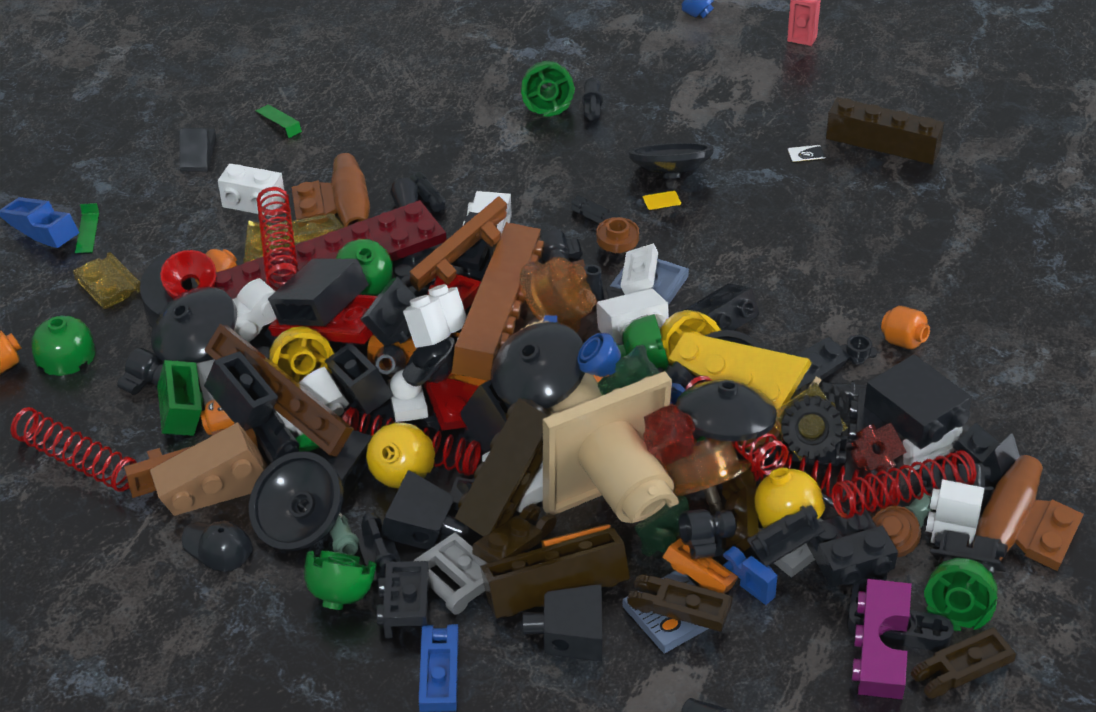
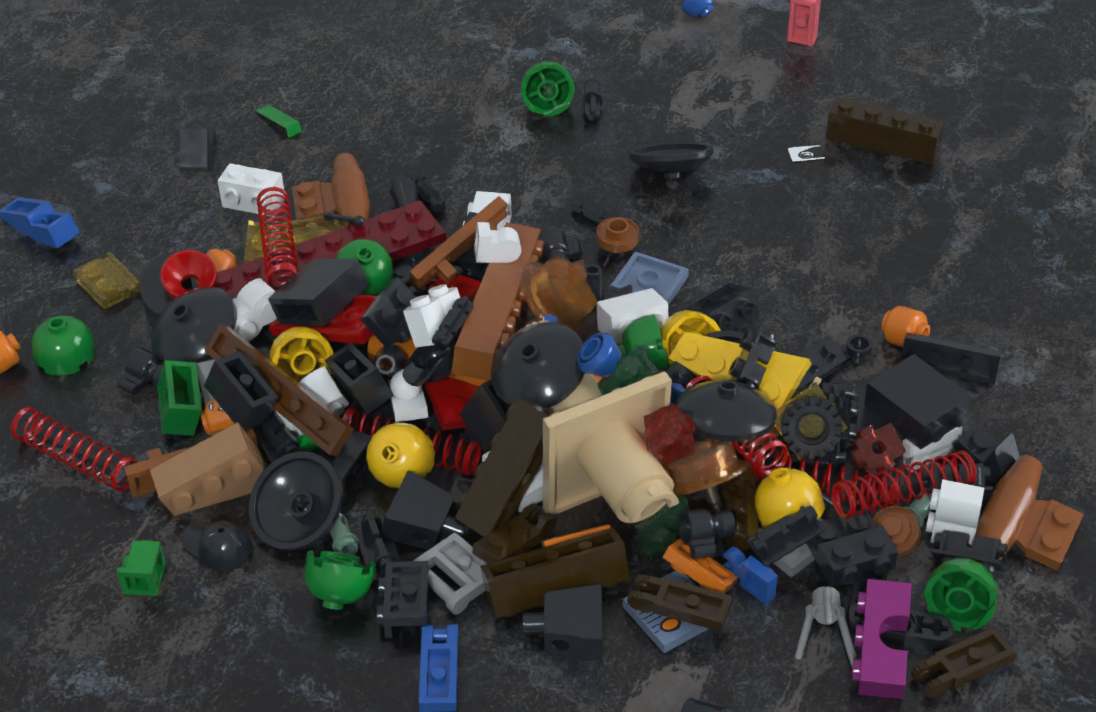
green piece [75,203,99,253] -> none
white plate [620,243,658,295] -> none
yellow sticker [643,191,681,210] -> none
none -> green brick [117,540,166,596]
none -> black hinge [323,211,365,227]
none -> black axle [432,296,474,350]
none -> white leg [474,222,521,263]
none -> black hinge [728,323,776,389]
none -> light grey plant [795,587,857,669]
none -> black plate [901,332,1002,385]

